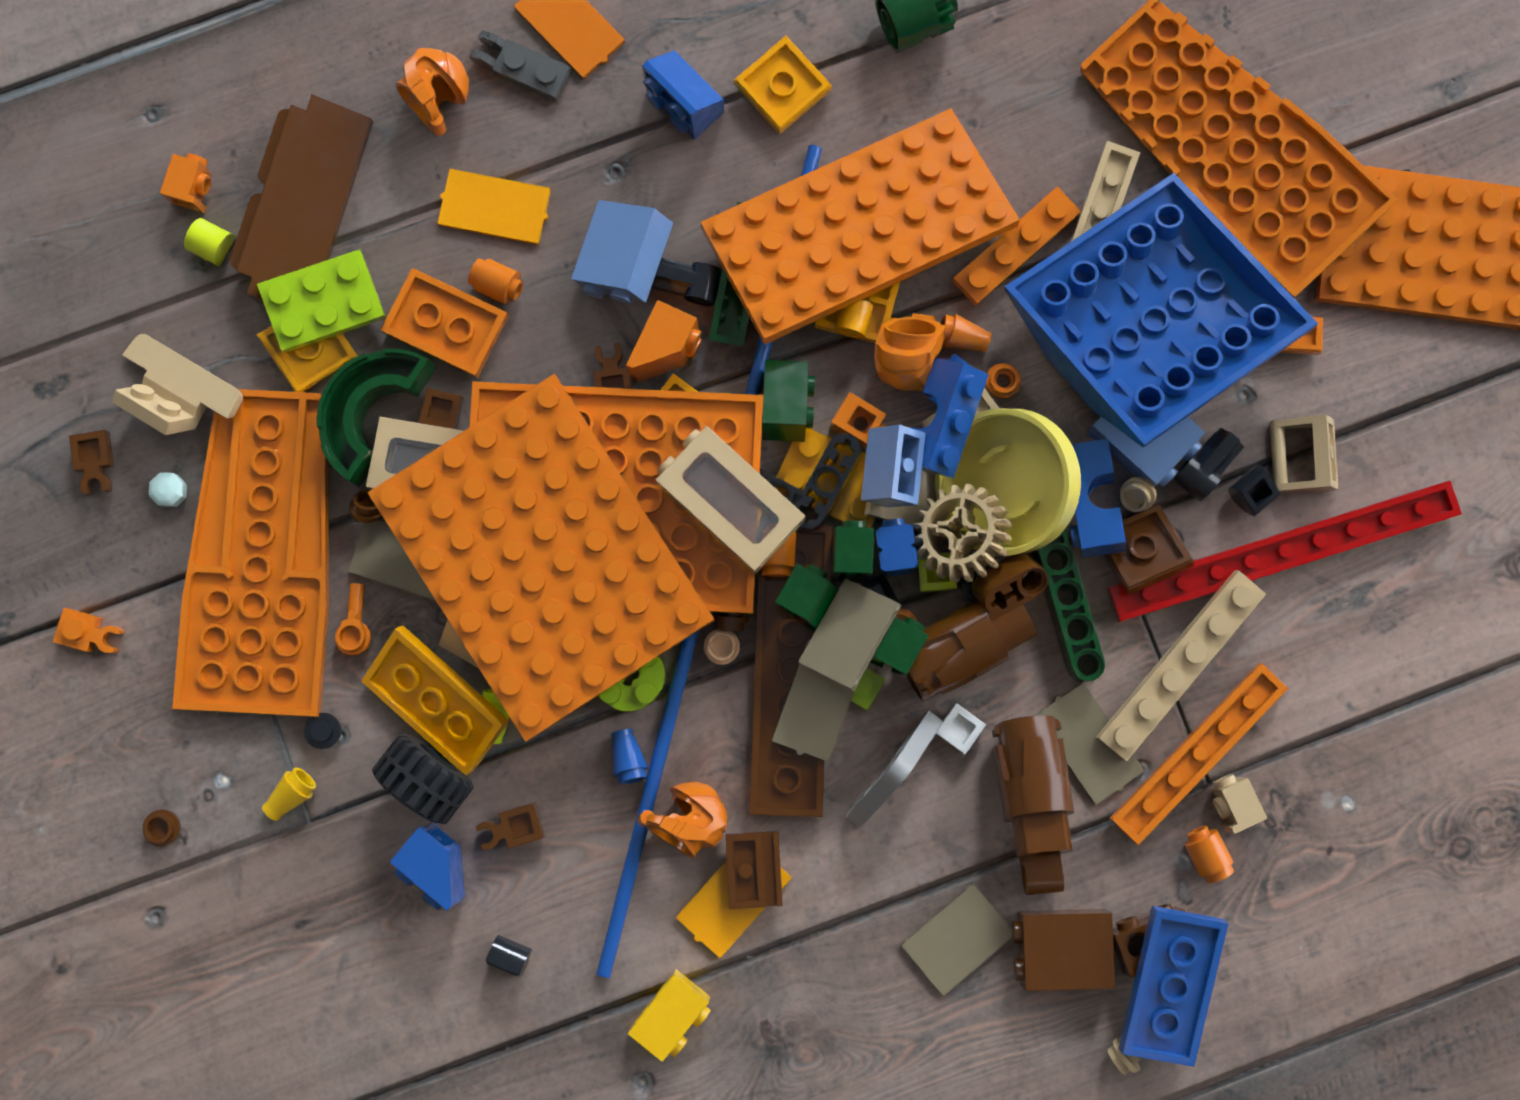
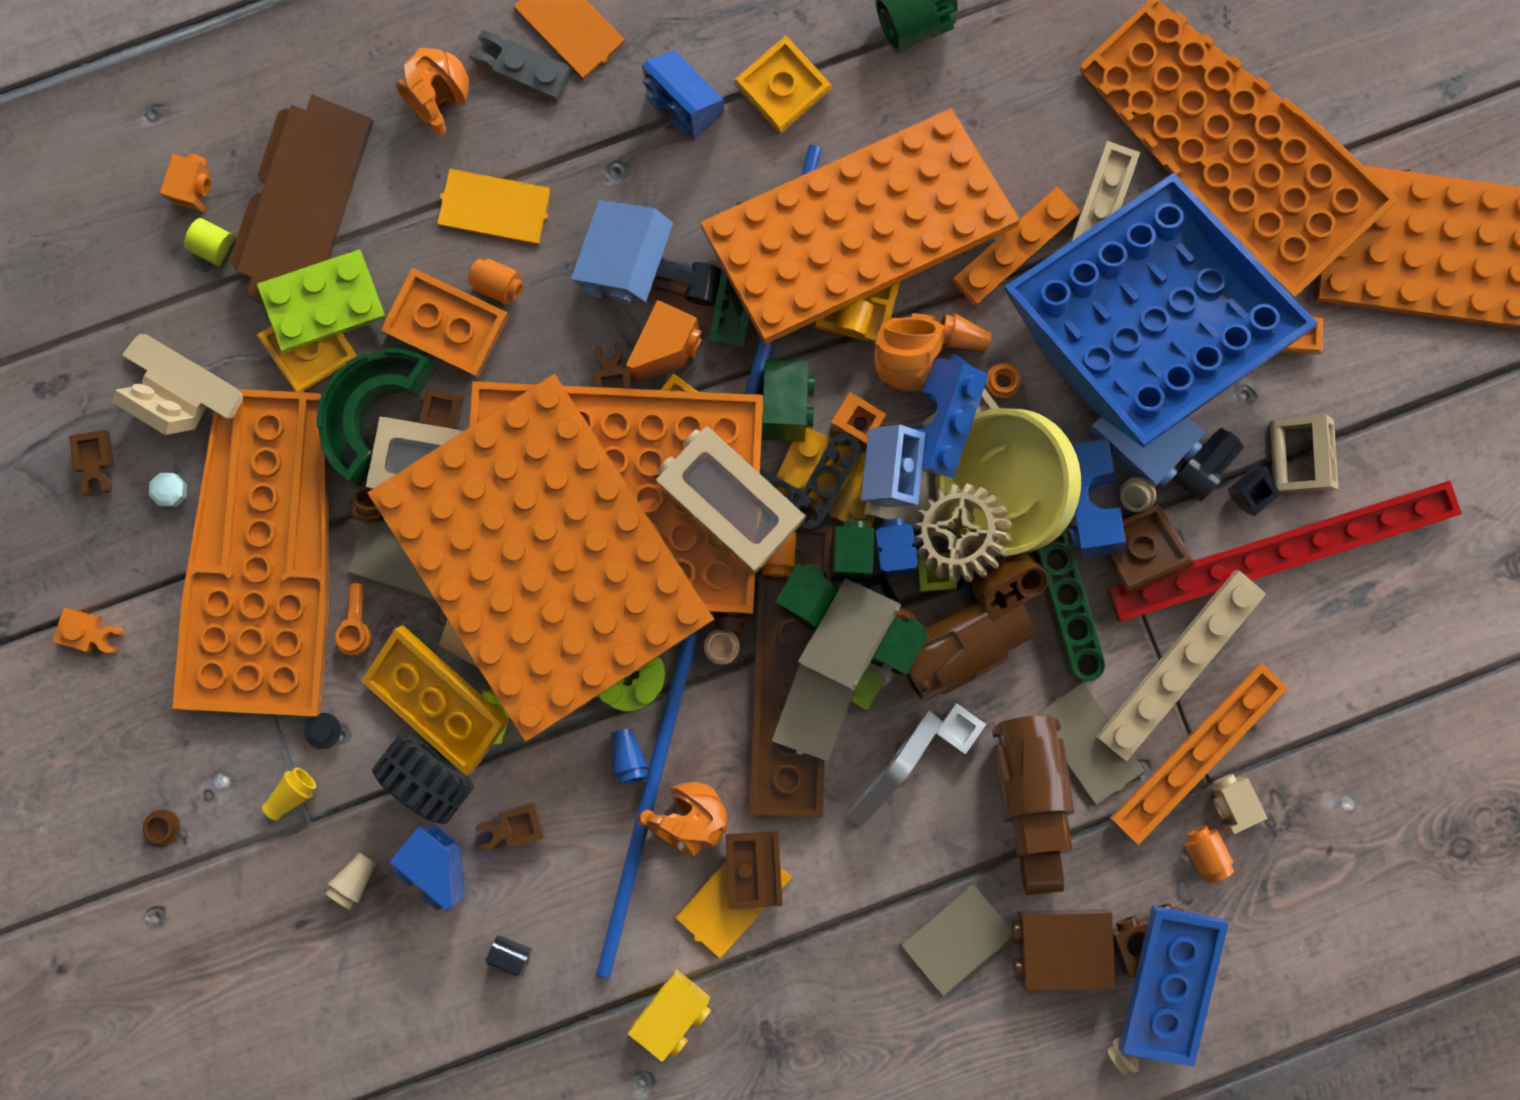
none -> tan cone [325,852,377,910]

